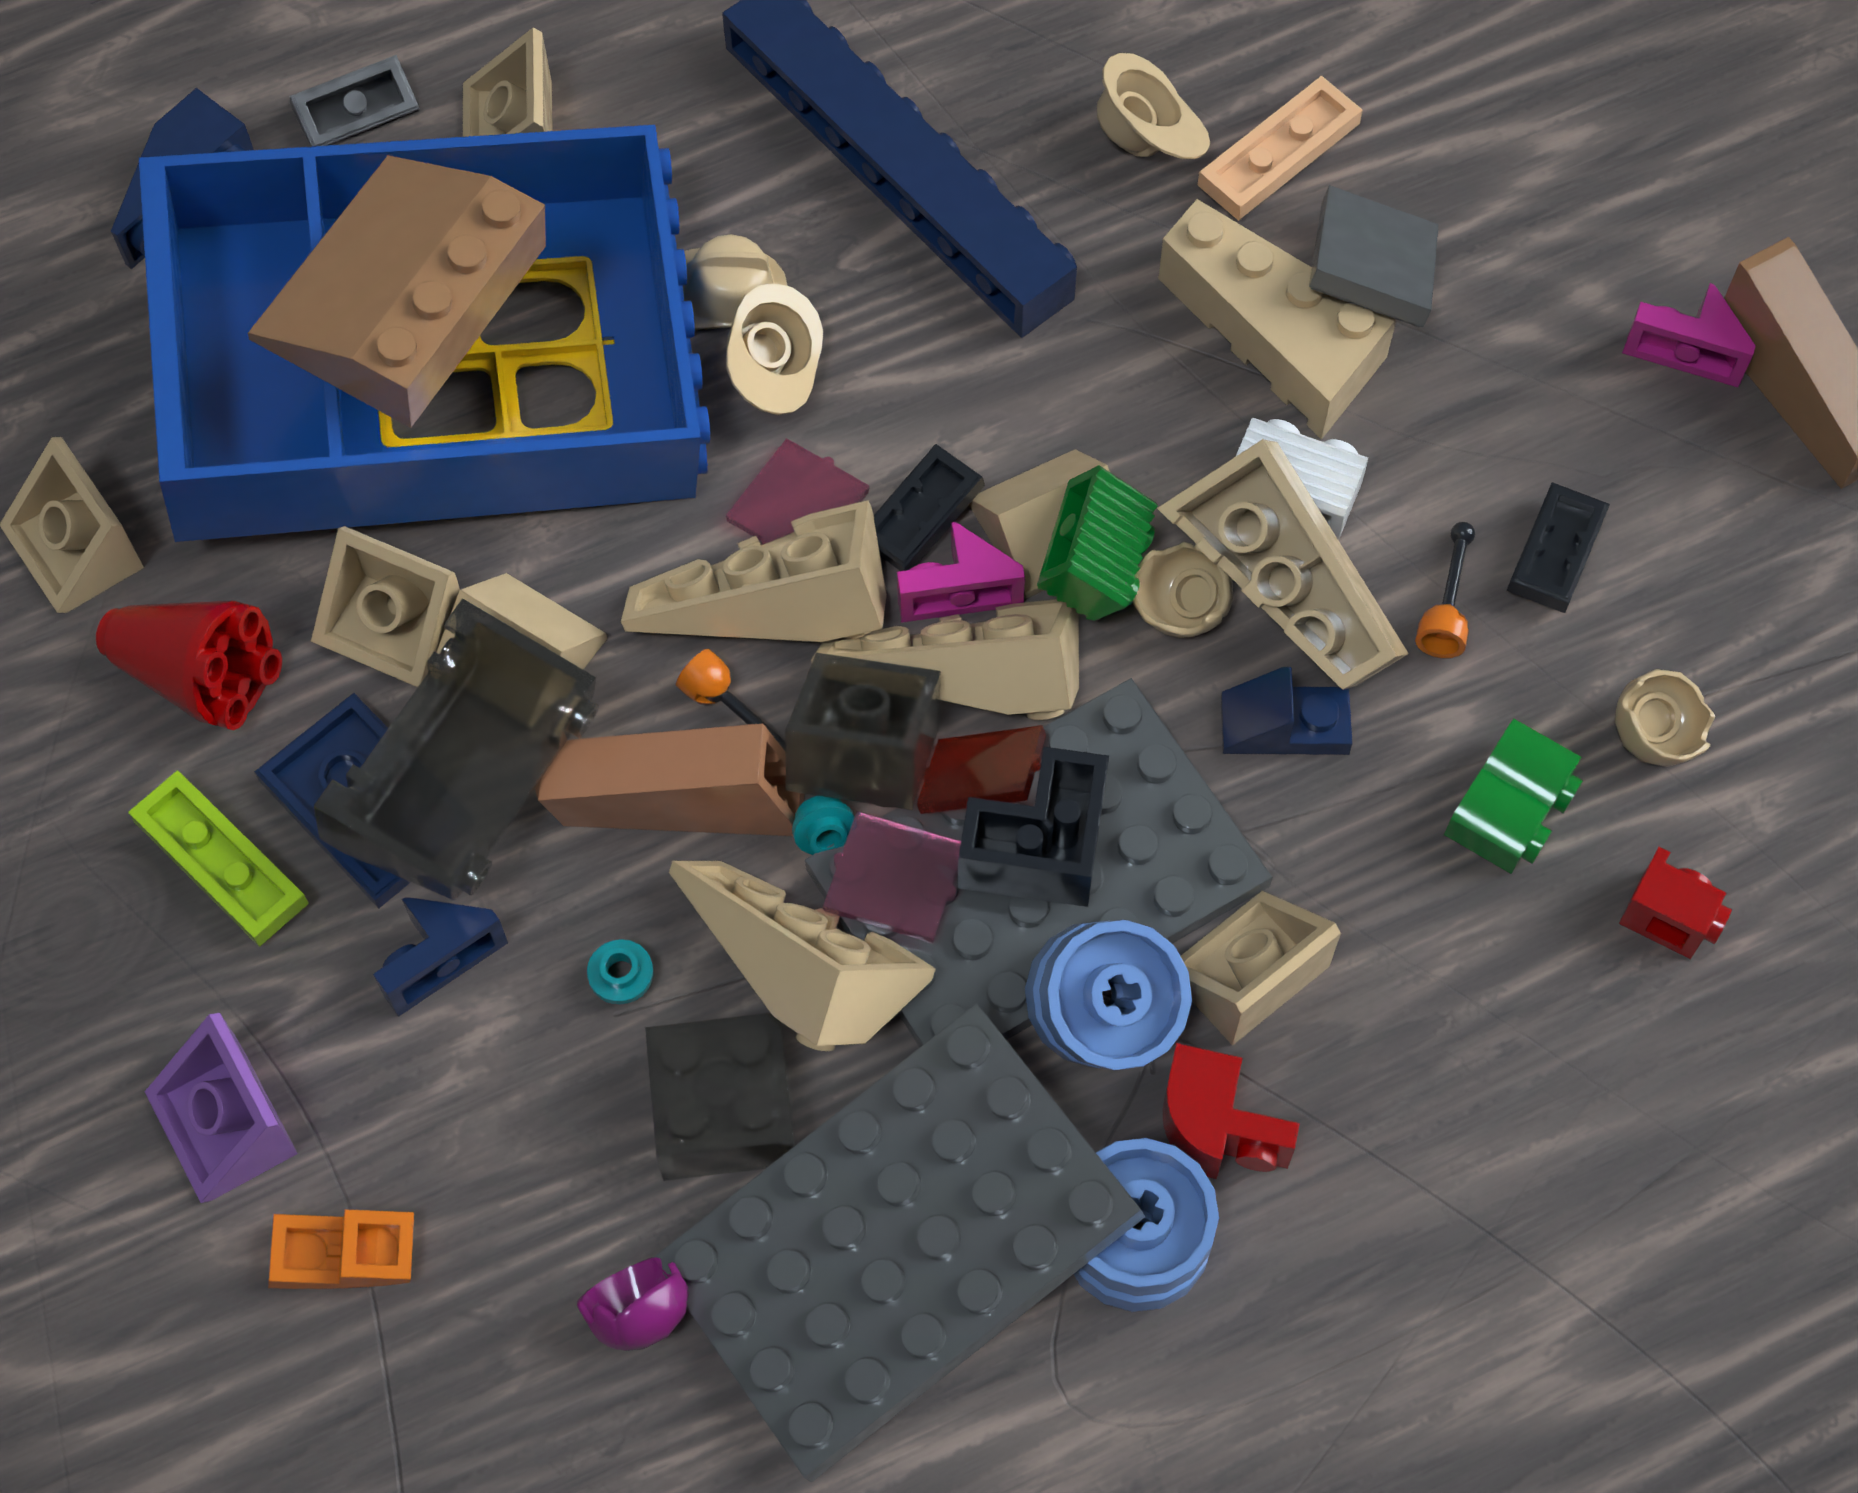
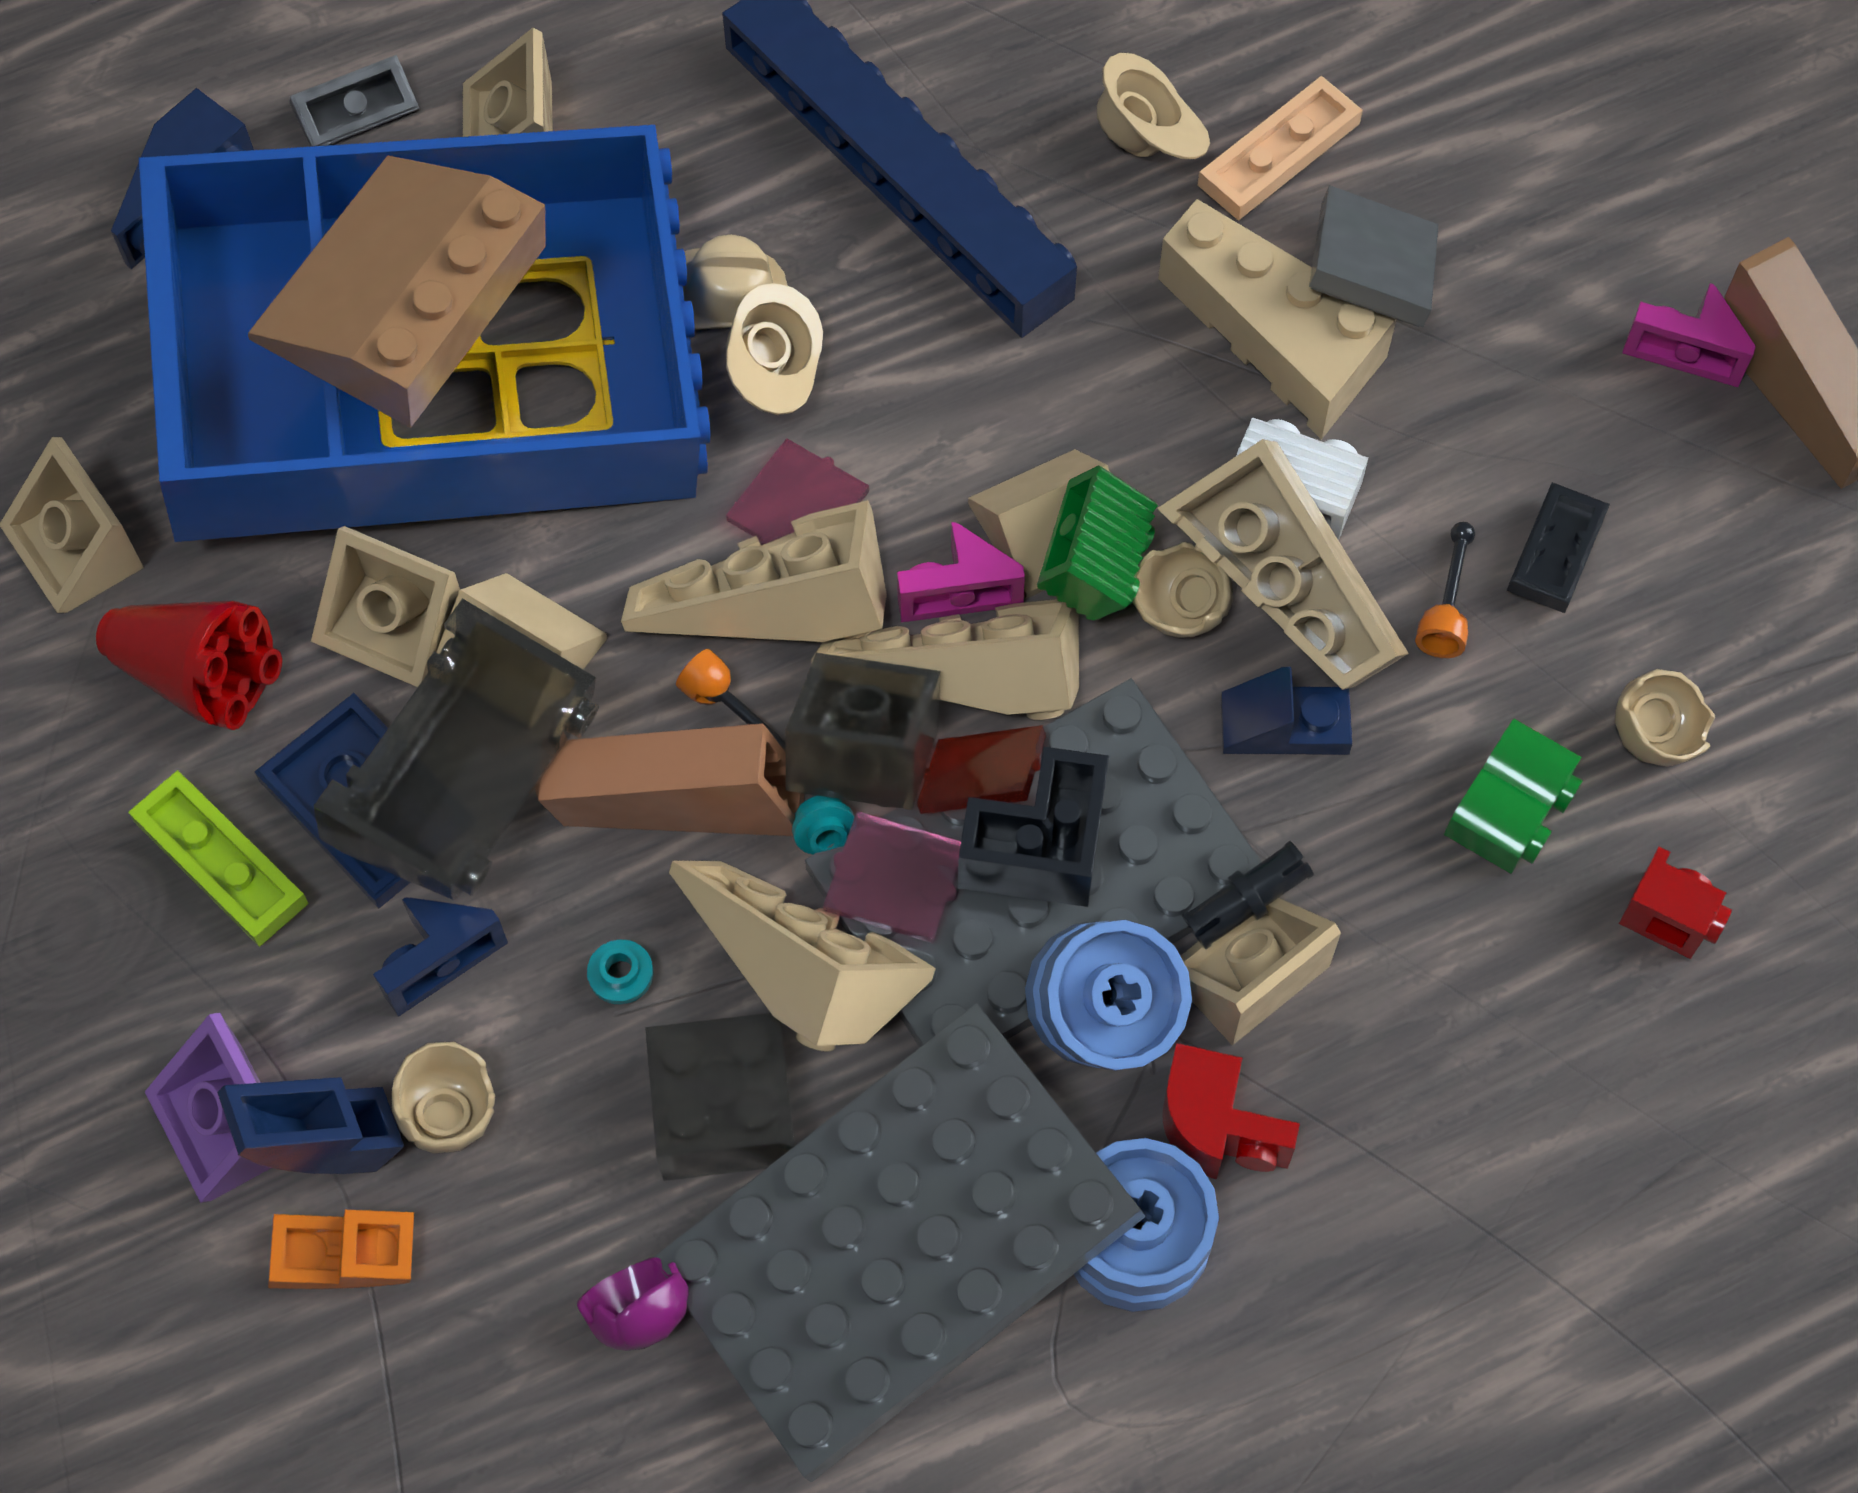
black plate [873,444,985,571] -> none
none -> dark blue slope [217,1077,404,1174]
none -> tan hair [392,1042,495,1153]
none -> black pin [1182,841,1314,950]

